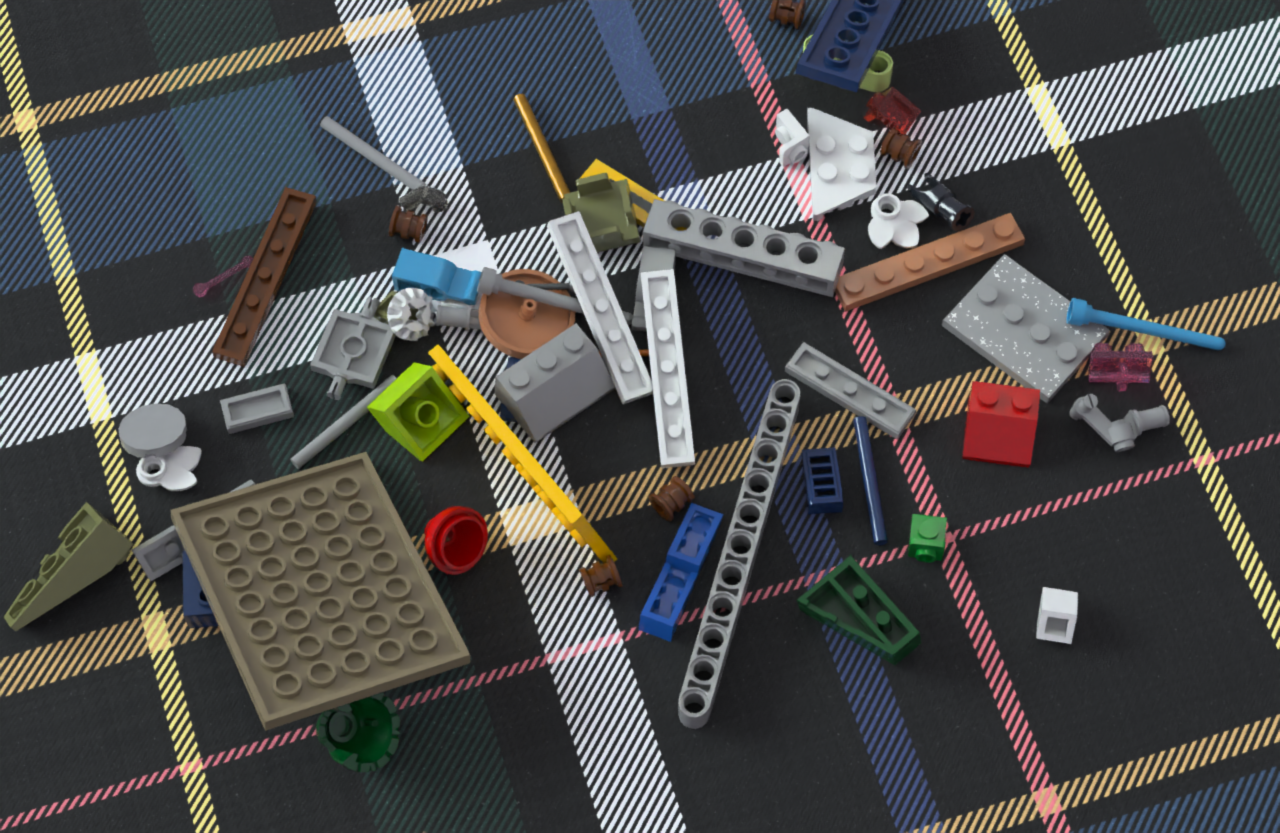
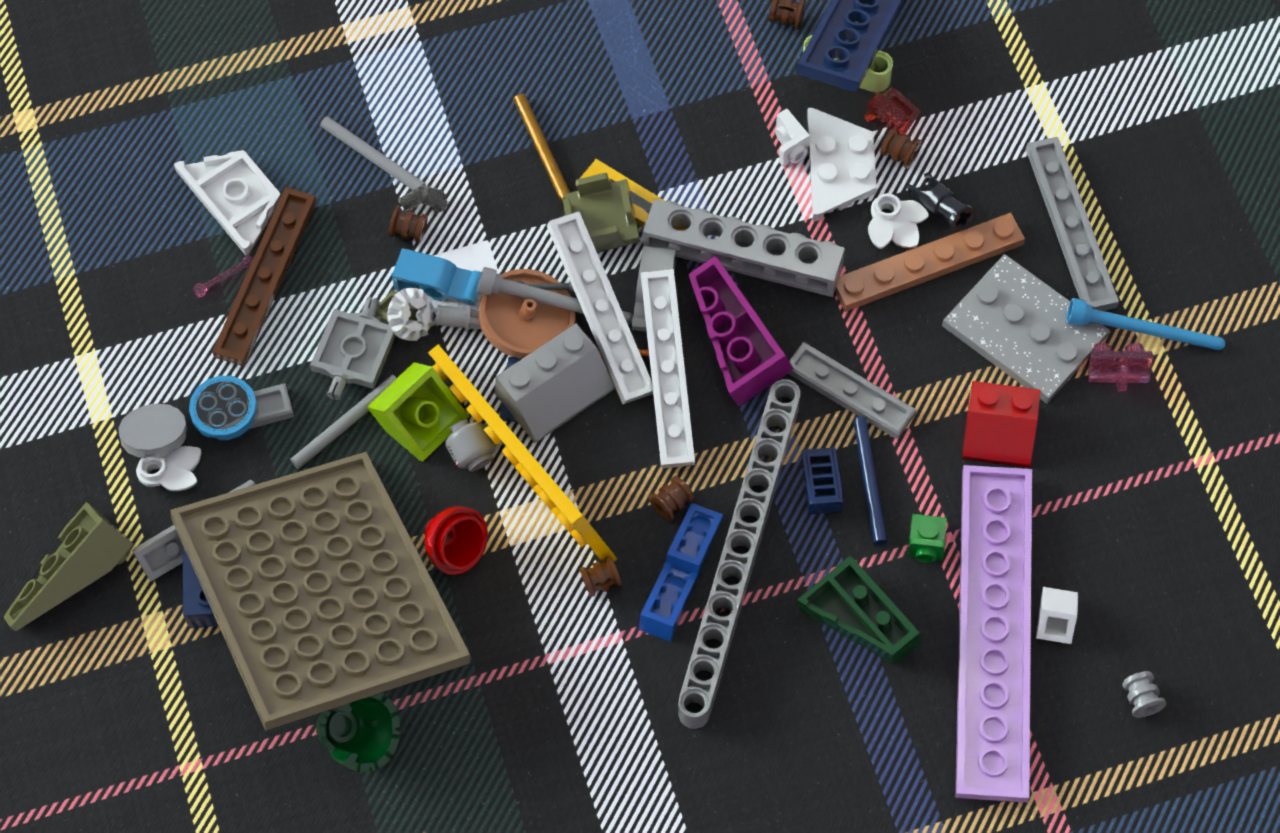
light grey pin [1070,394,1170,452] -> none
none -> white wing [174,150,281,256]
none -> tile [189,375,258,440]
none -> light grey head [445,419,496,472]
none -> magenta wedge [688,256,794,407]
none -> lavender plate [955,465,1032,802]
none -> light grey plate [1026,136,1119,311]
none -> light grey bush [1122,671,1166,718]

